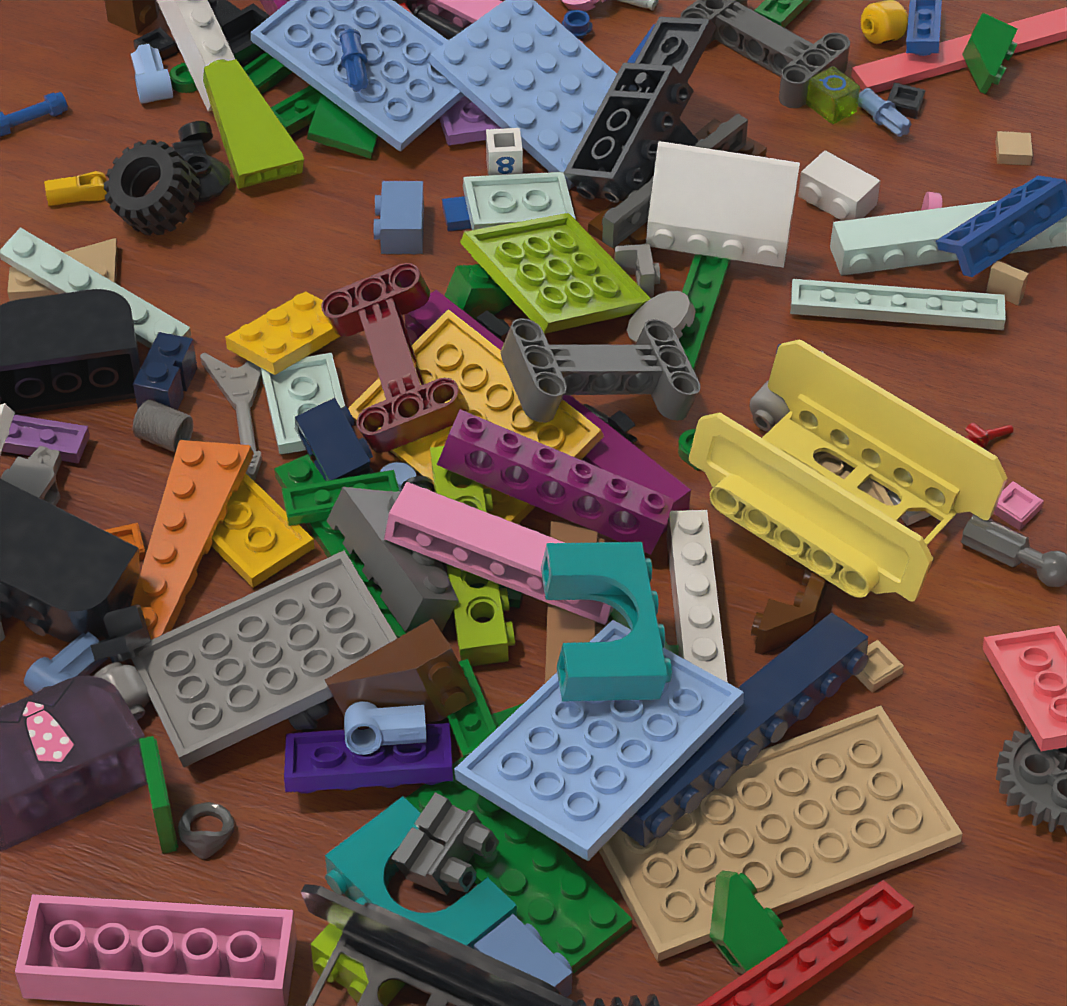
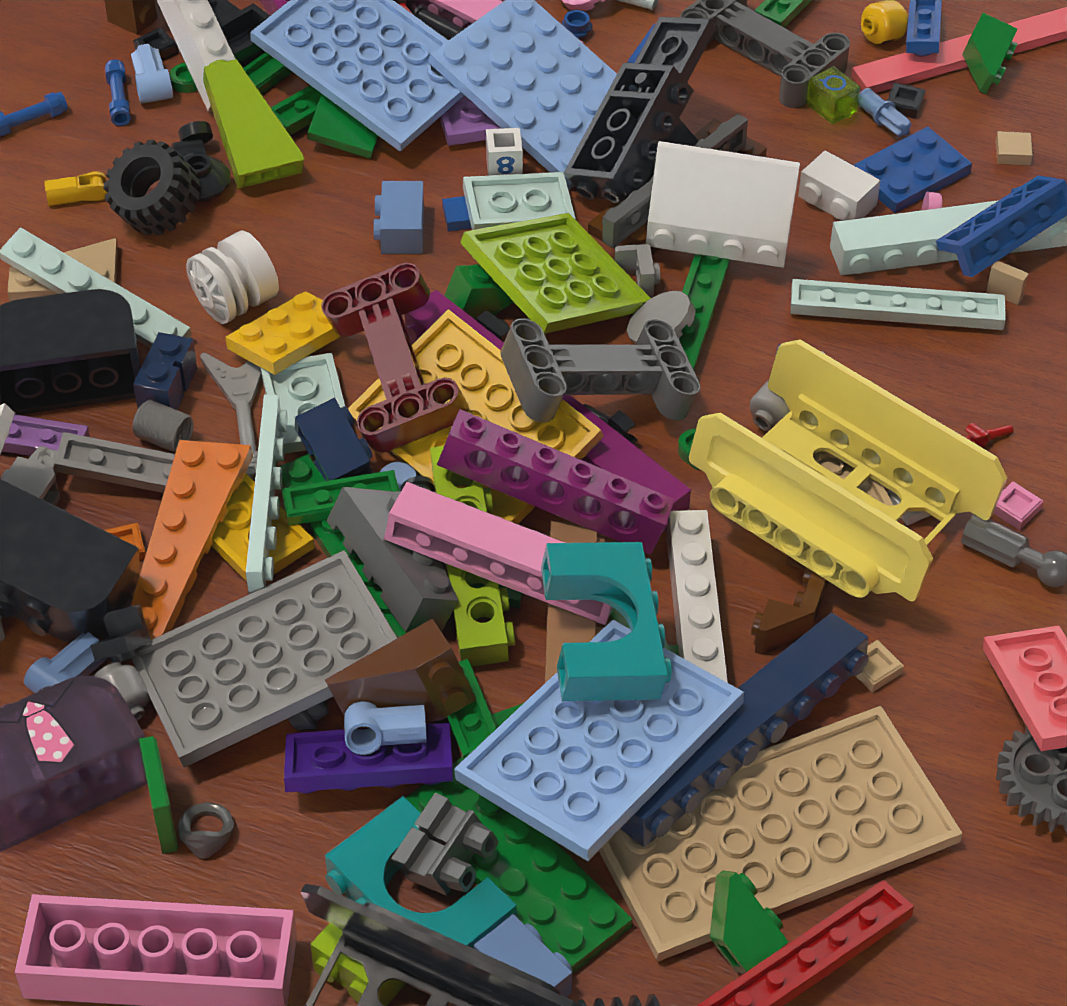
blue axle [339,29,368,92] -> none
none -> light grey plate [54,432,175,493]
none -> blue bar [105,59,131,126]
none -> white wheel [186,230,279,324]
none -> light aqua plate [246,395,288,594]
none -> blue plate [853,127,972,213]

